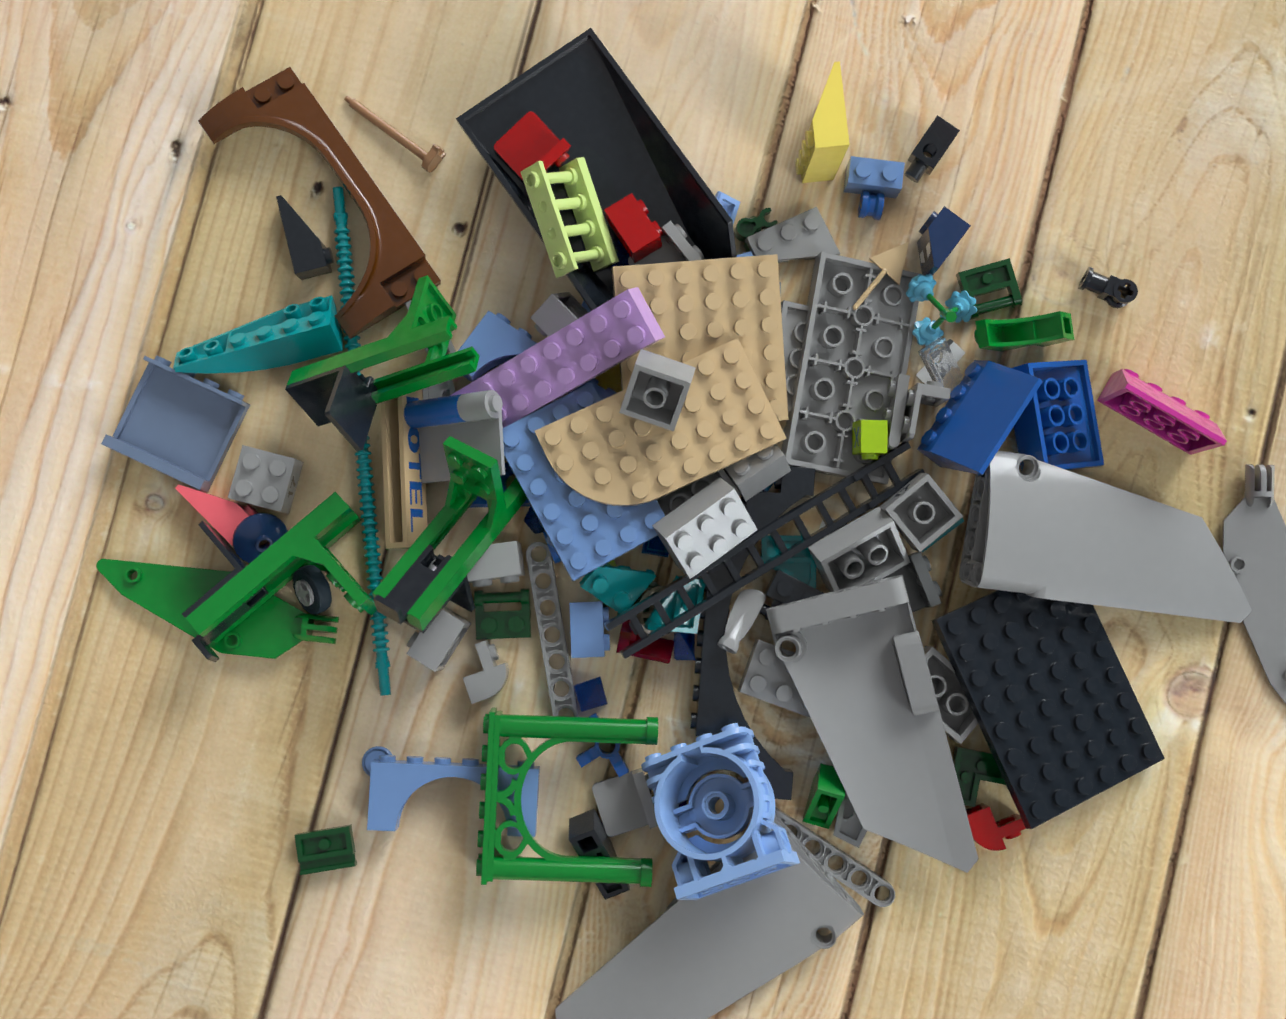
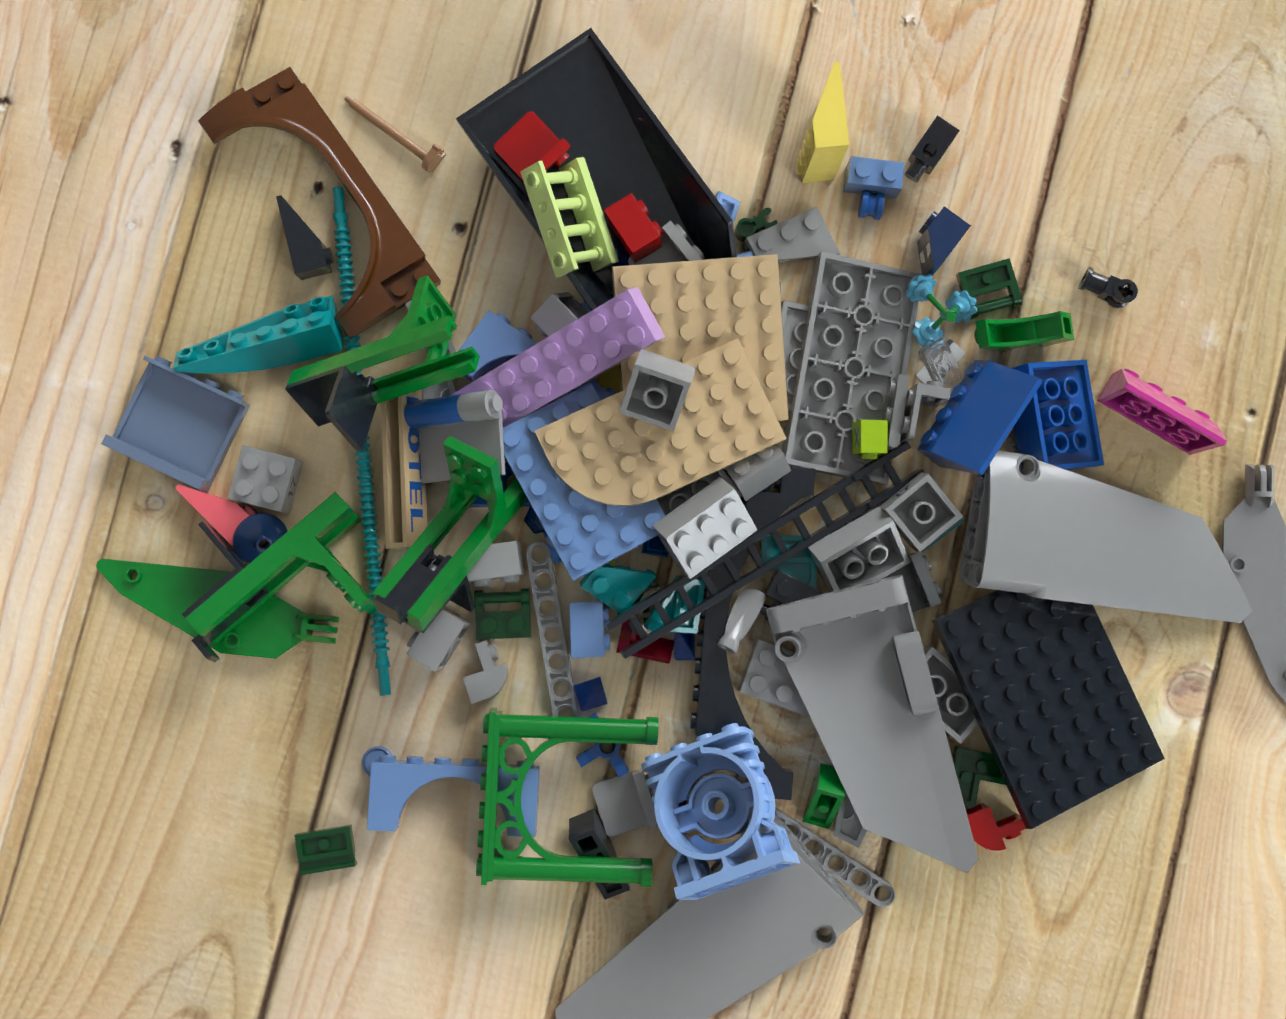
black wheel [293,565,332,614] -> none
tan piece [852,242,909,310] -> none

